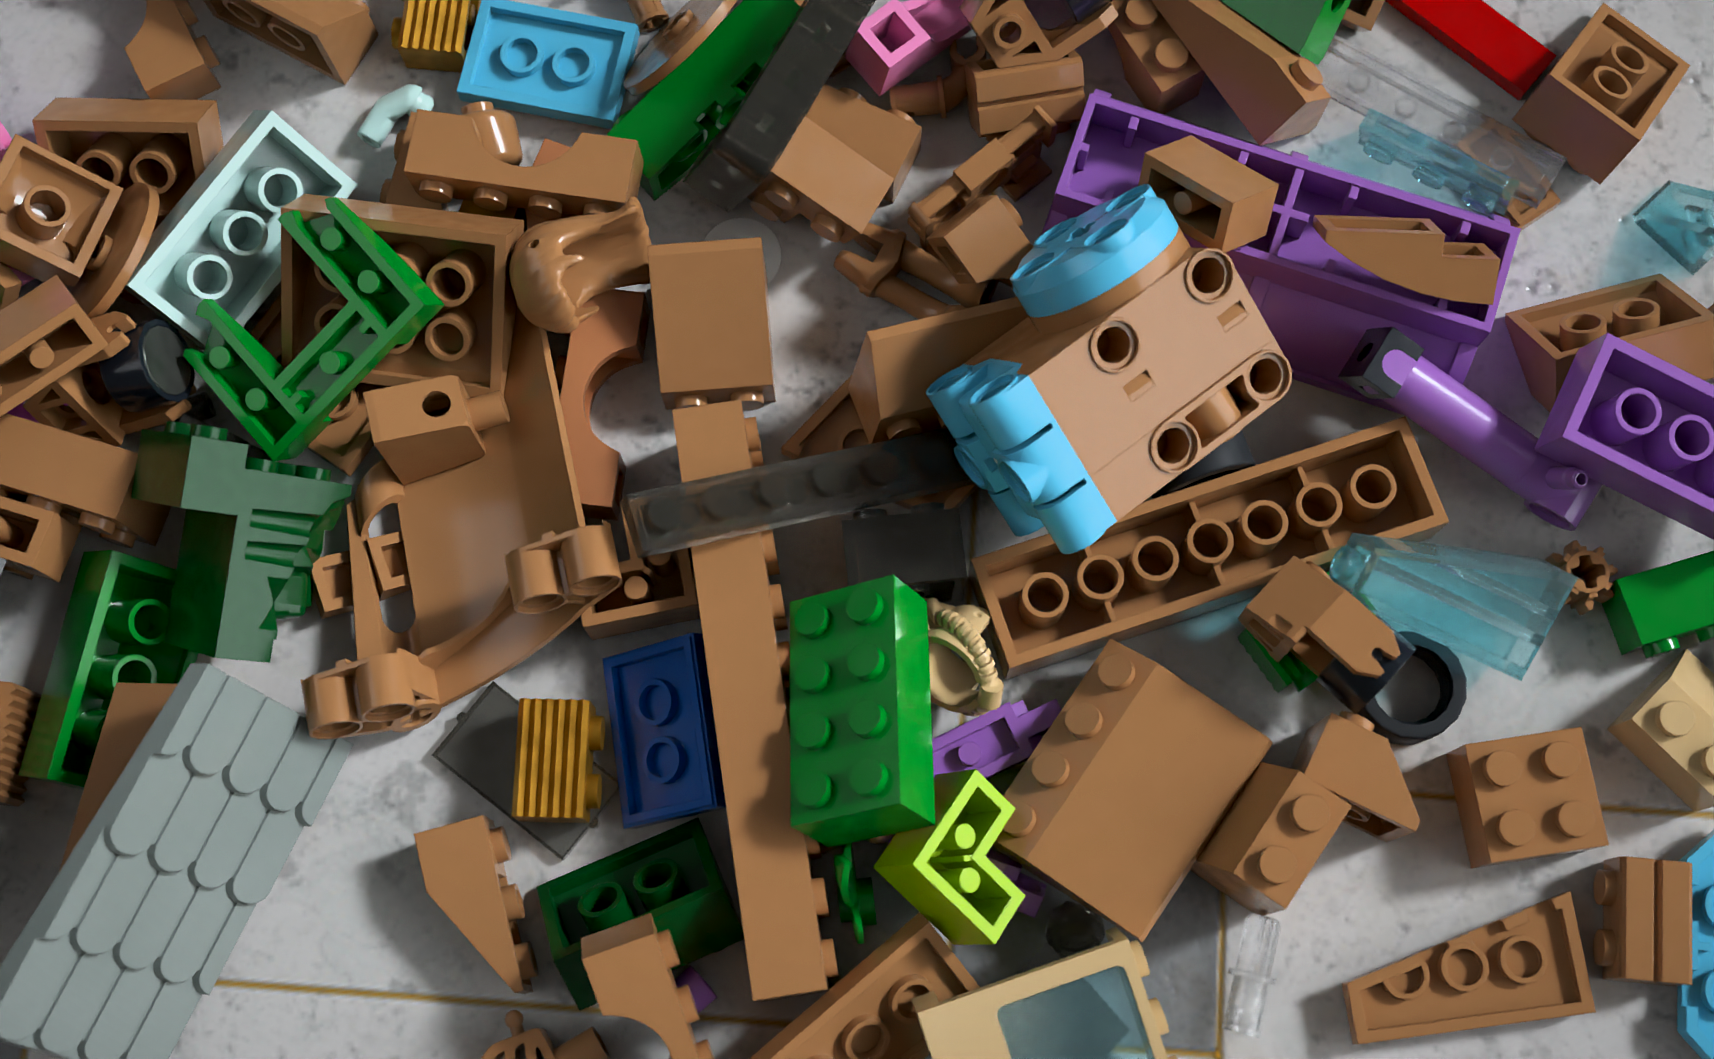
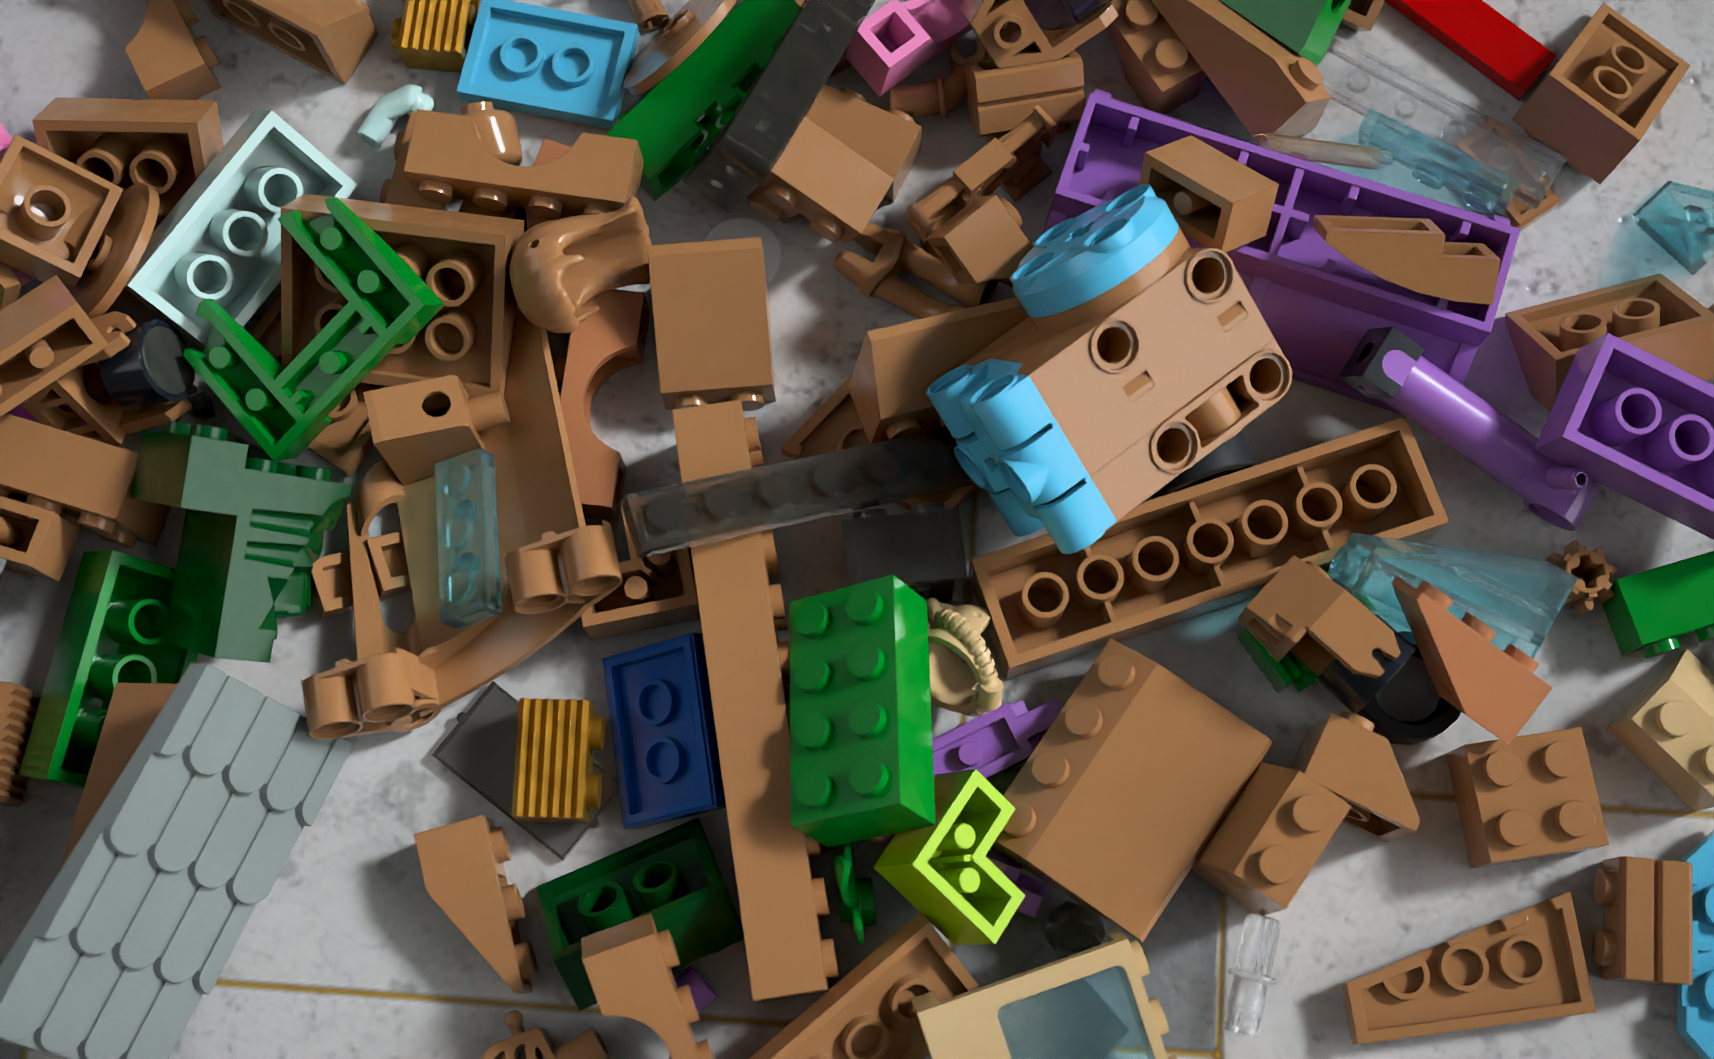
none -> clear light blue plate [435,448,502,628]
none -> tan piece [1248,133,1393,170]
none -> nougat slope [1391,576,1552,745]

